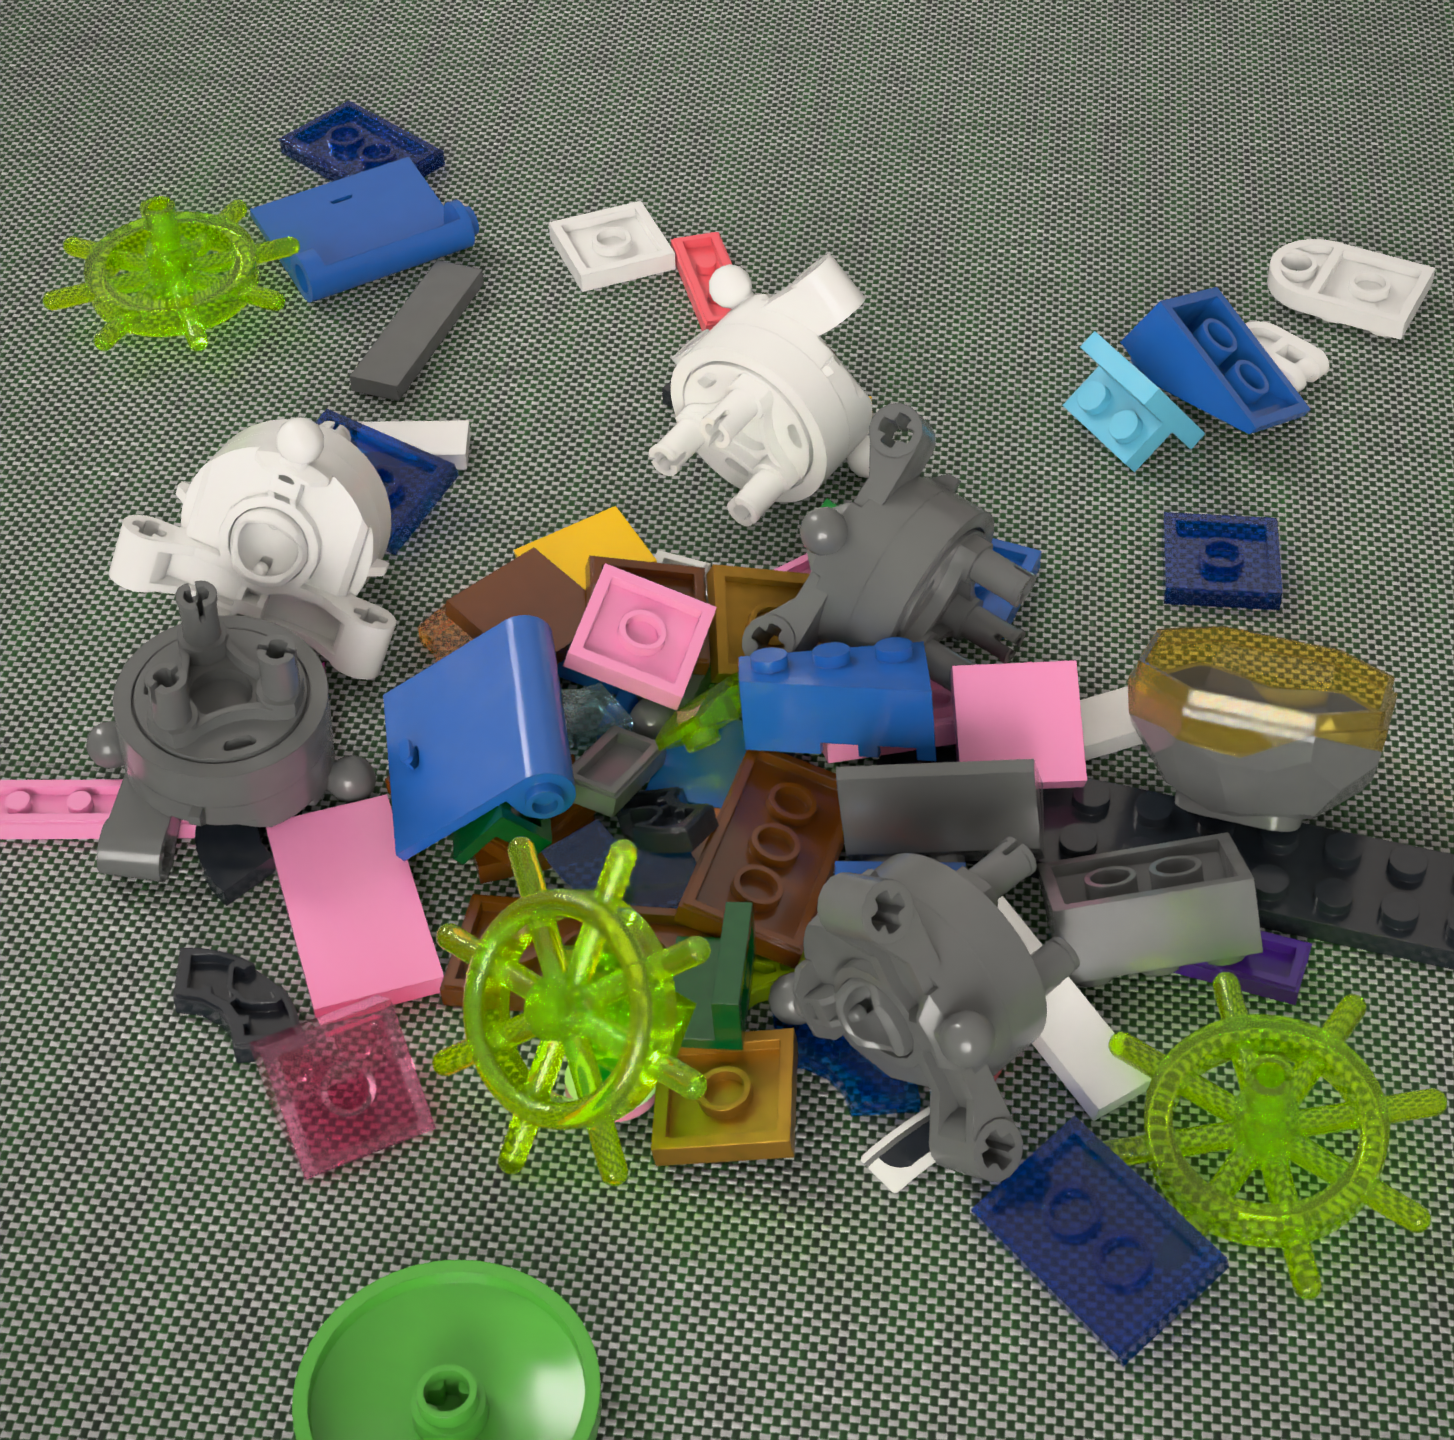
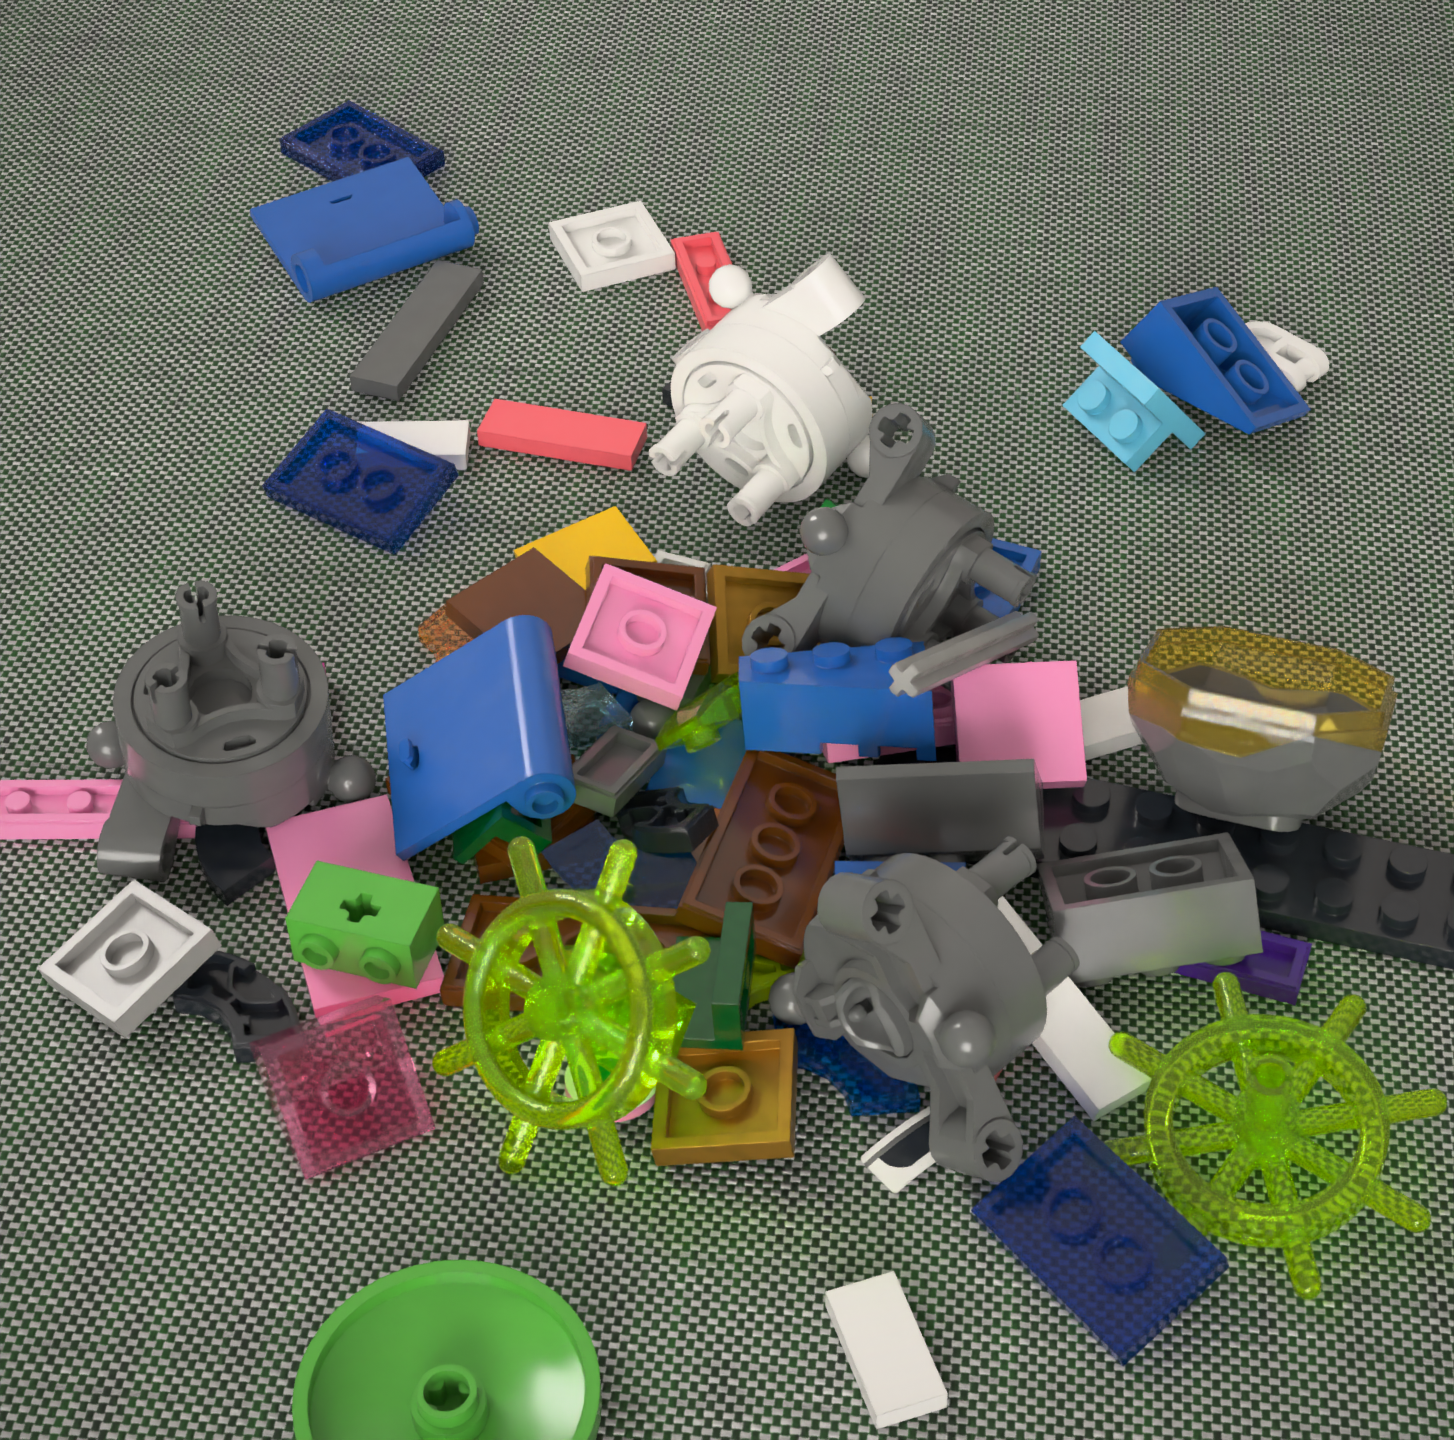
clear neon green piece [42,196,300,351] -> none
white piece [108,417,396,680] -> none
clear blue tile [1162,512,1283,610] -> none
white plate [1267,239,1435,340] -> none
none -> plate [38,879,222,1038]
none -> bright green brick [285,861,445,989]
none -> coral tile [477,398,647,471]
none -> white tile [825,1271,948,1430]
none -> light grey axle [889,611,1039,698]

